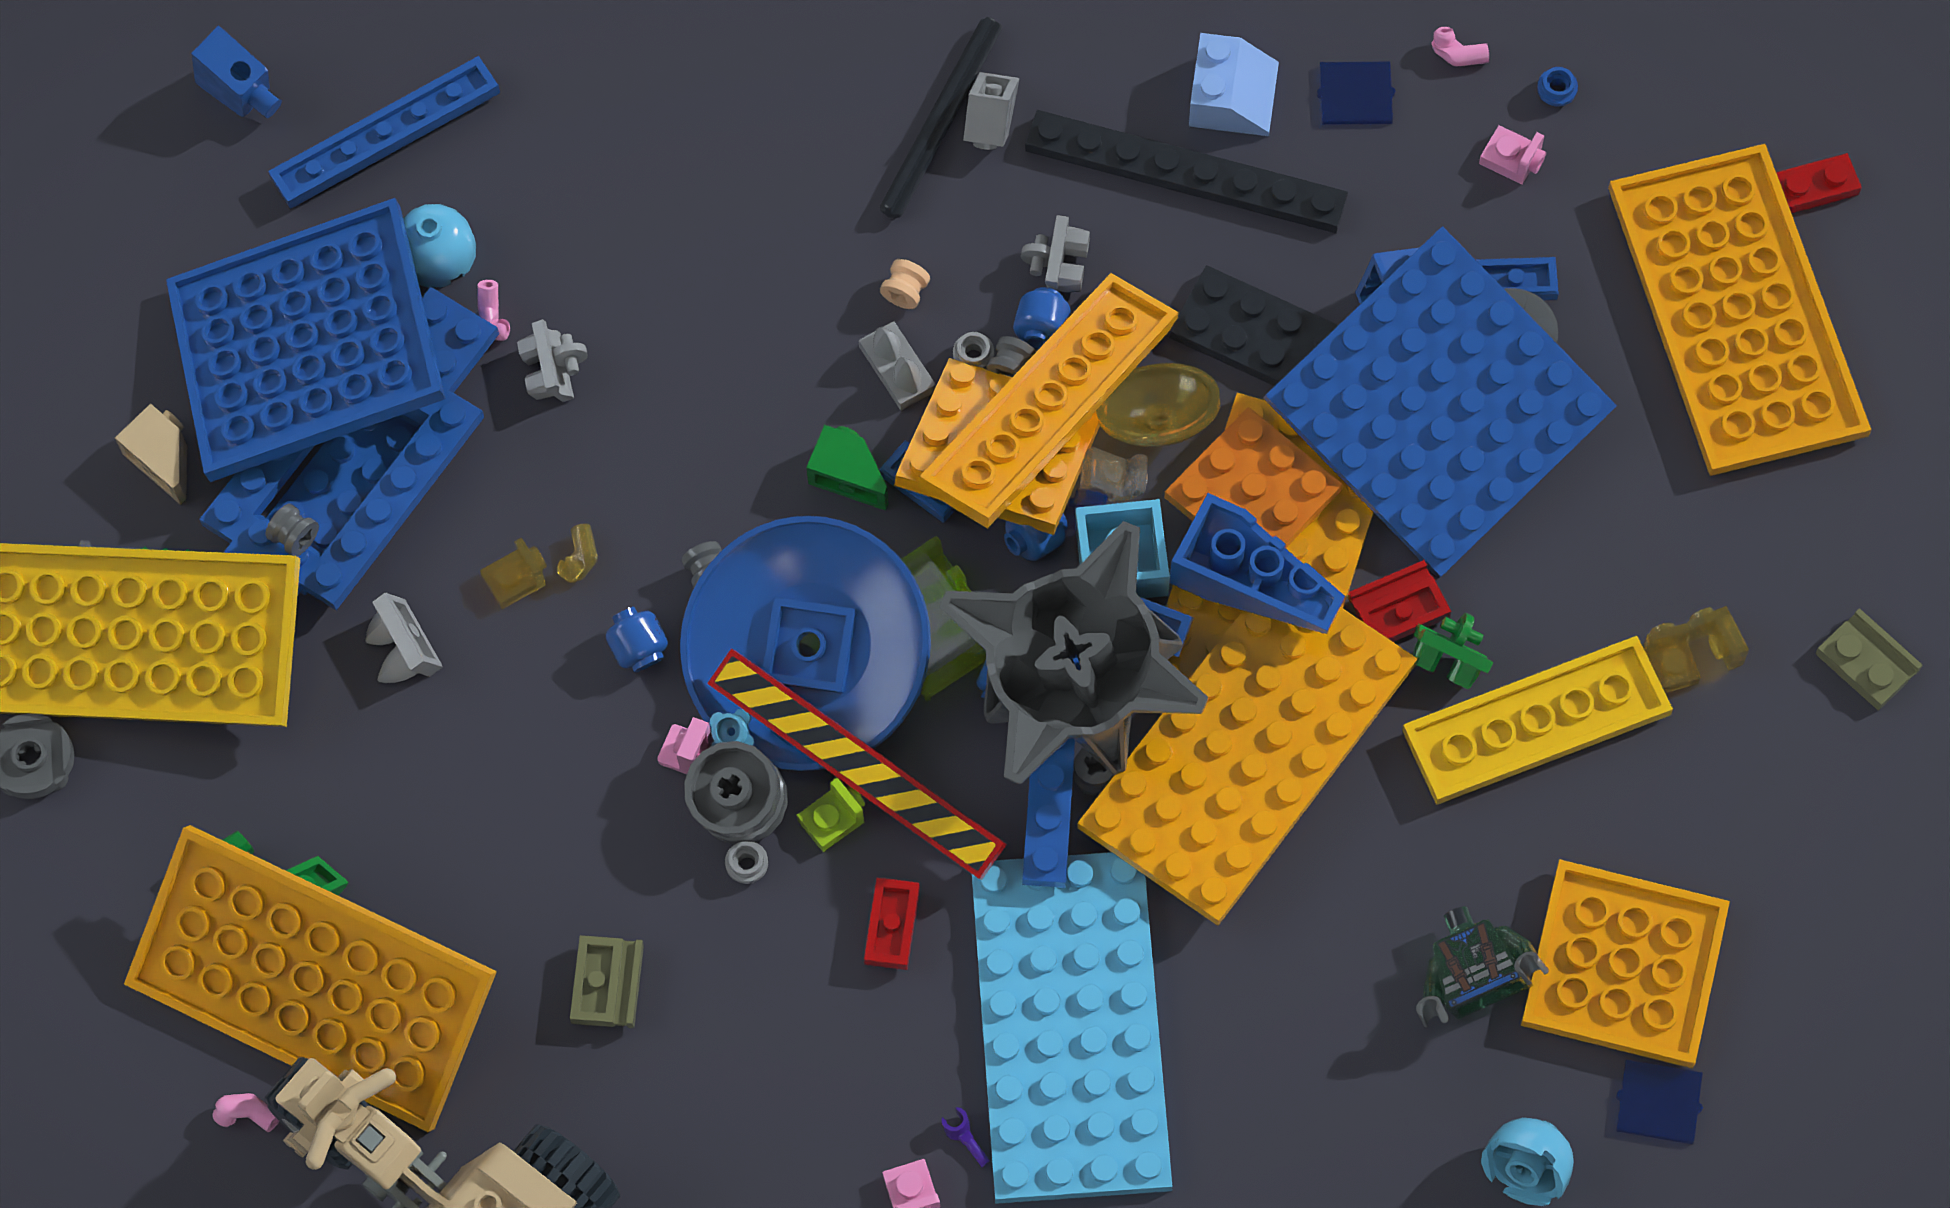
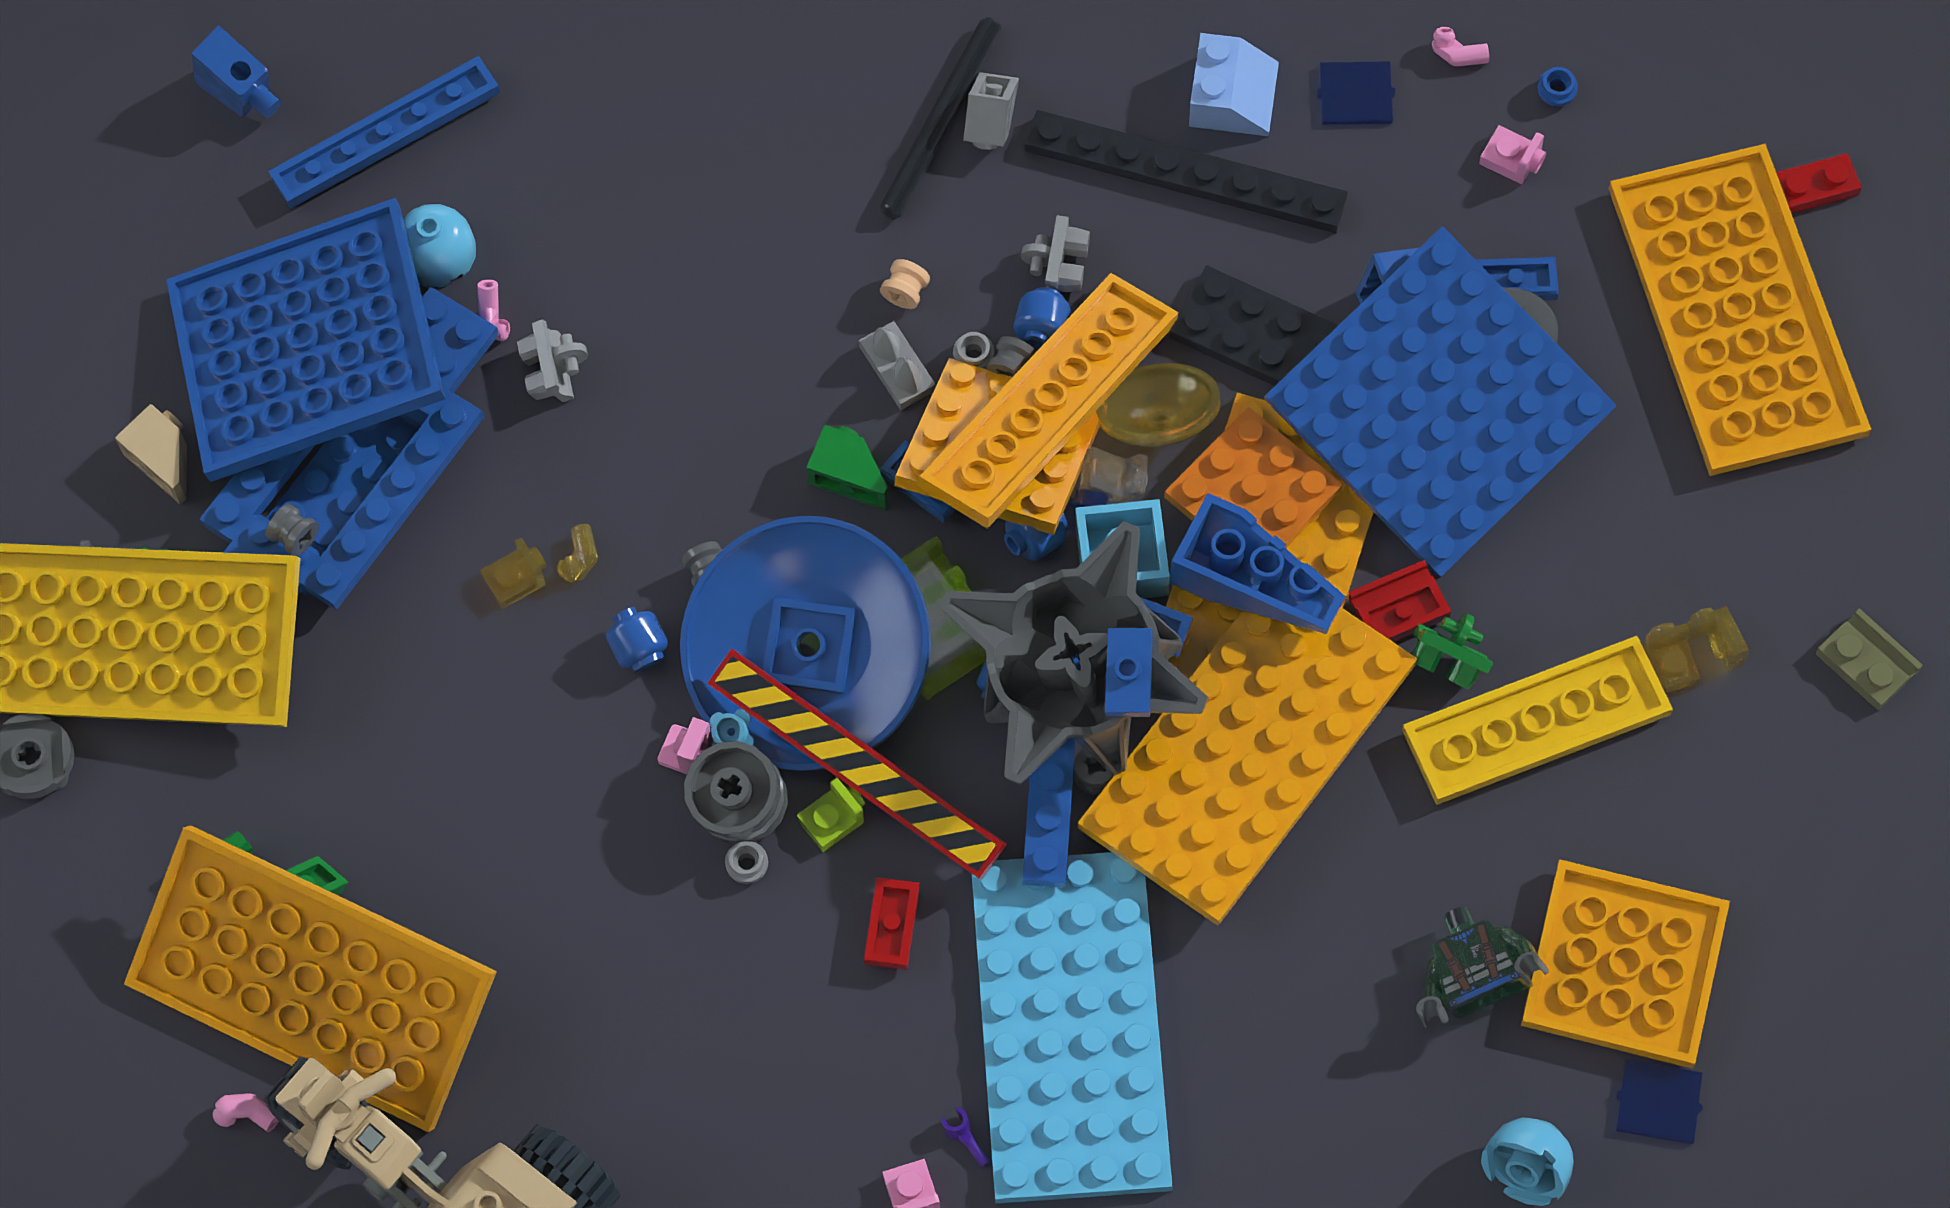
light grey tile [365,593,443,683] -> none
olive plate [570,935,644,1029] -> none
none -> blue plate [1105,628,1153,717]

